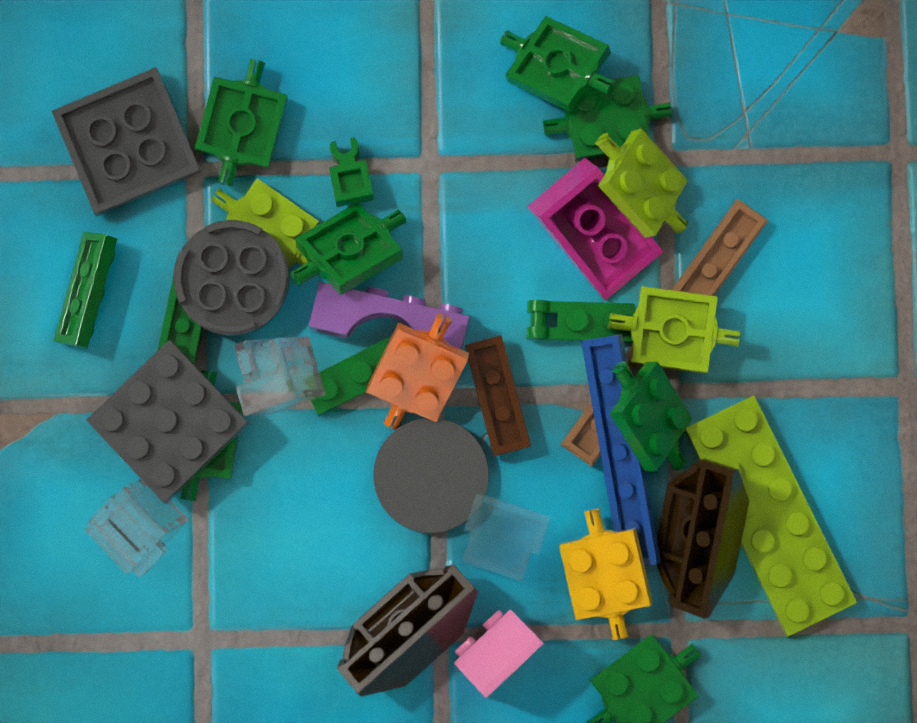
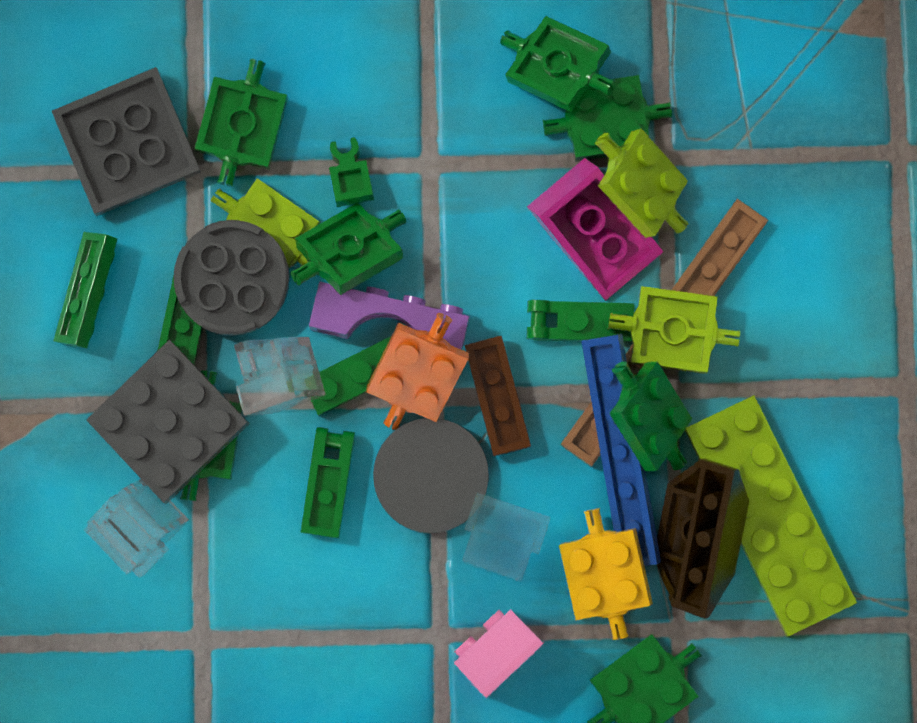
dark brown wedge [337,564,478,697] -> none
none -> green plate [300,427,355,539]

